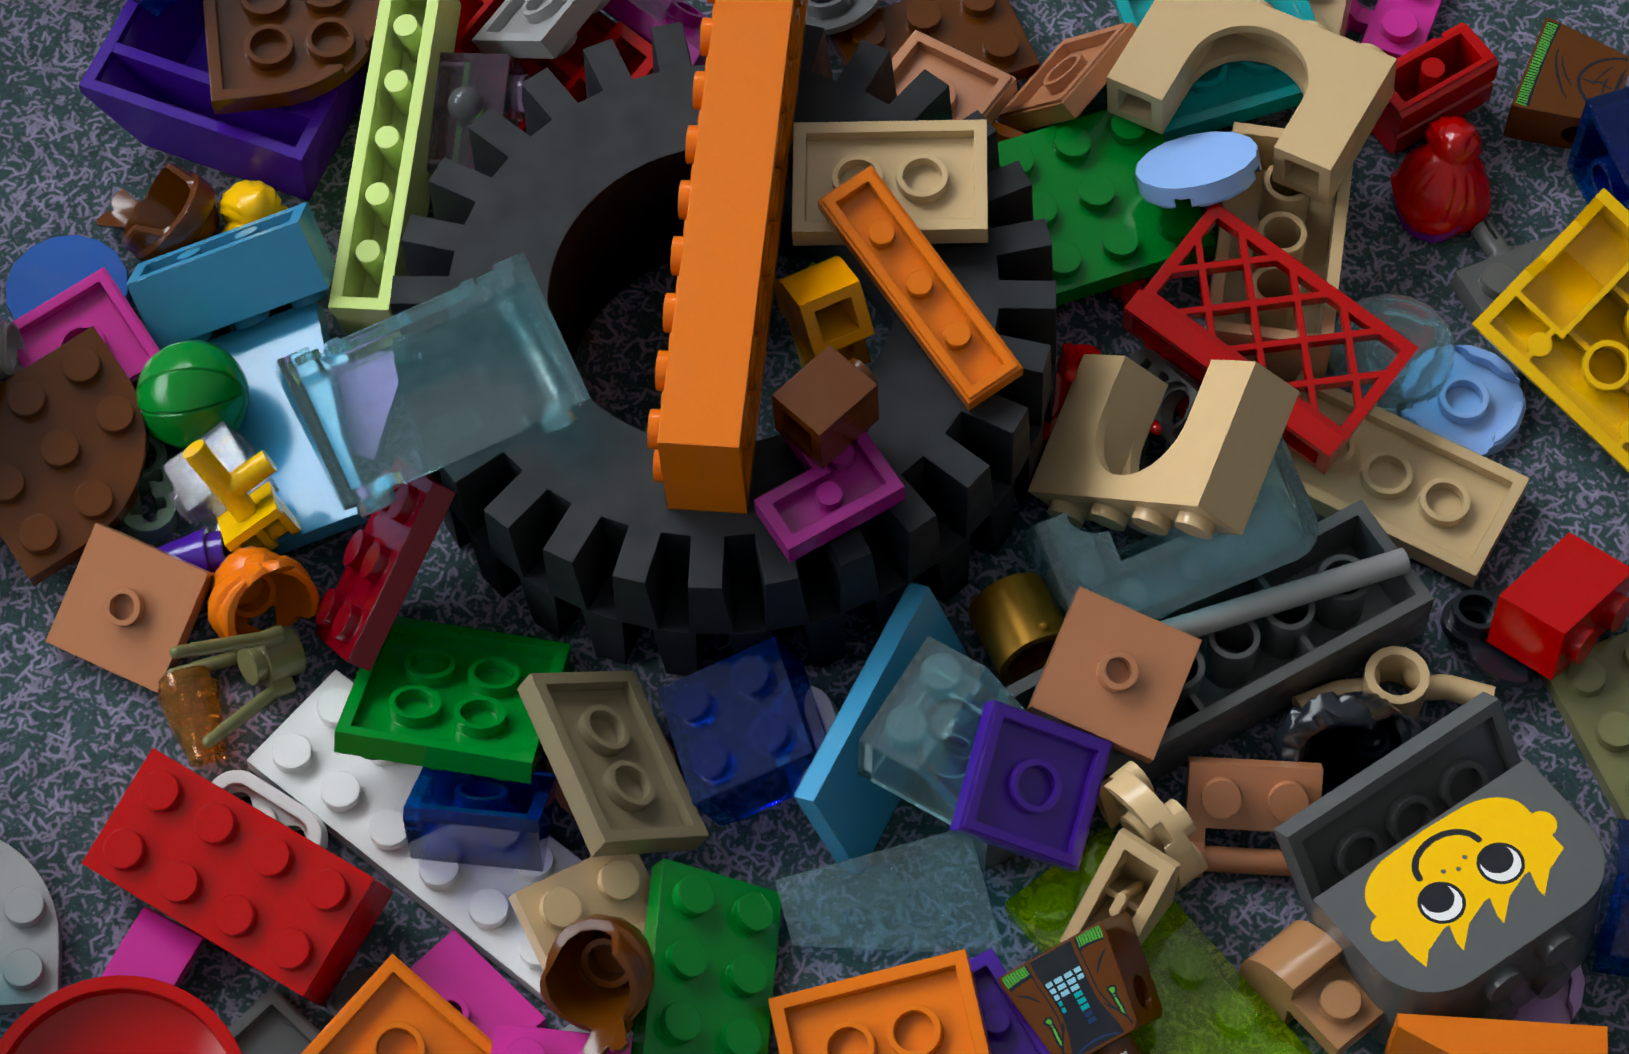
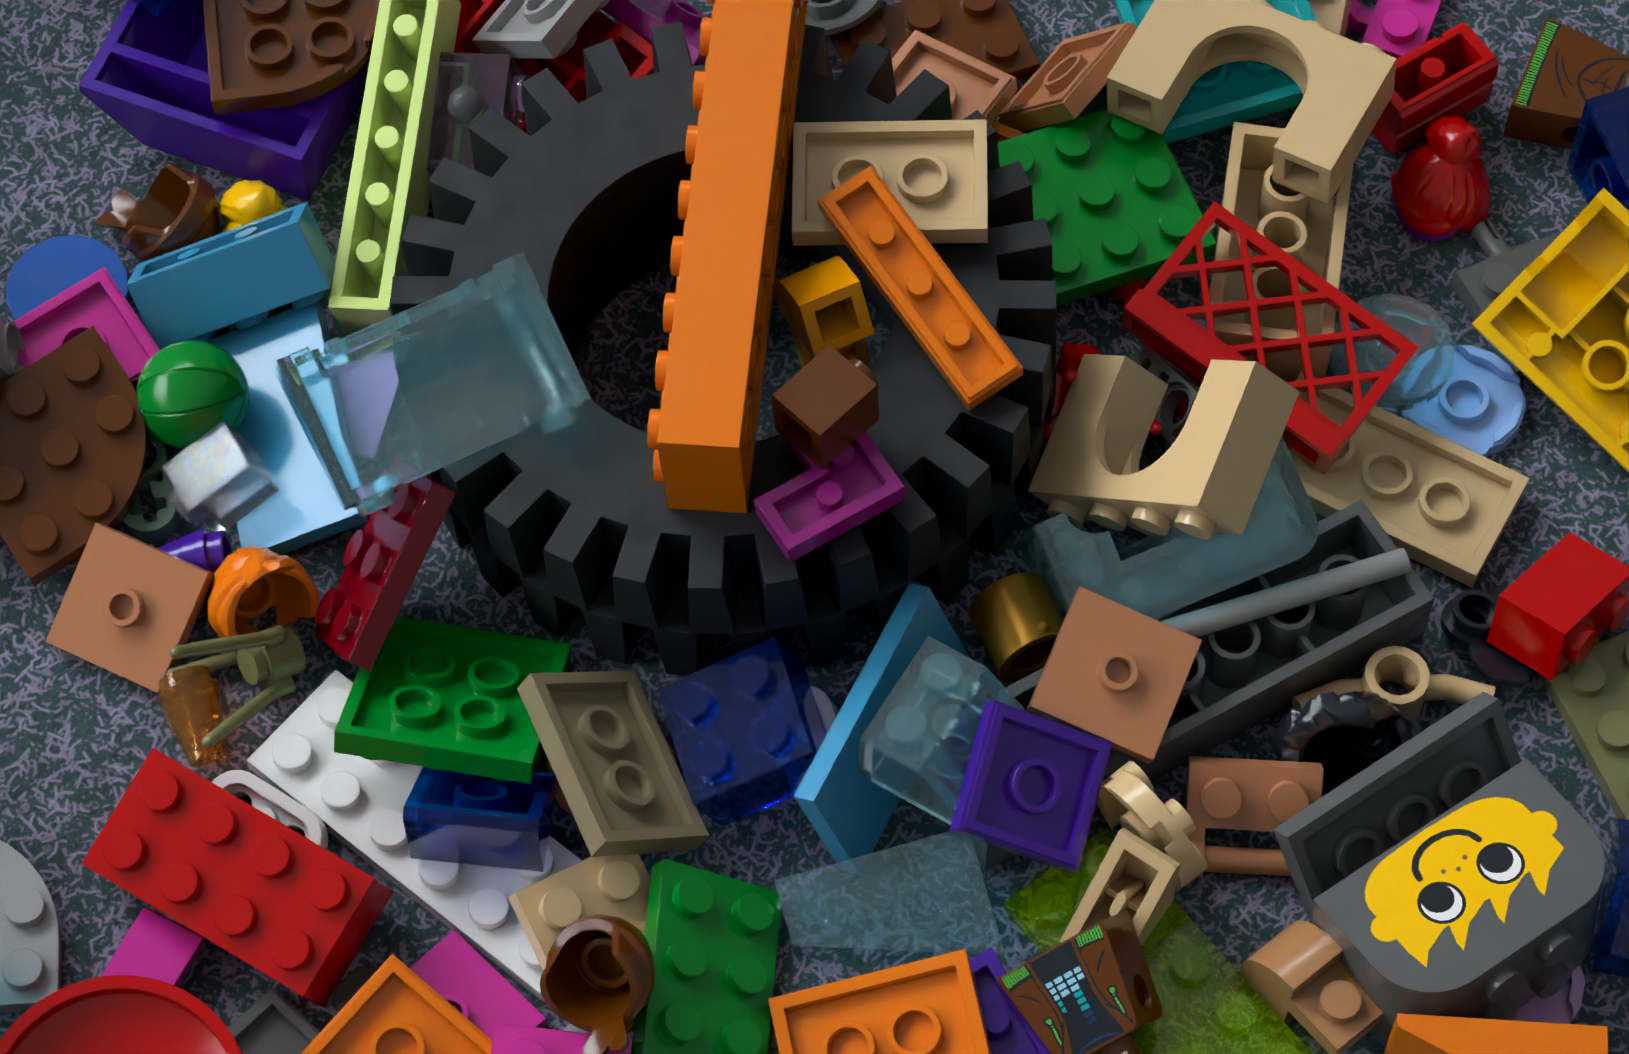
yellow arm [182,440,301,552] -> none
light blue tile [1135,131,1261,209] -> none

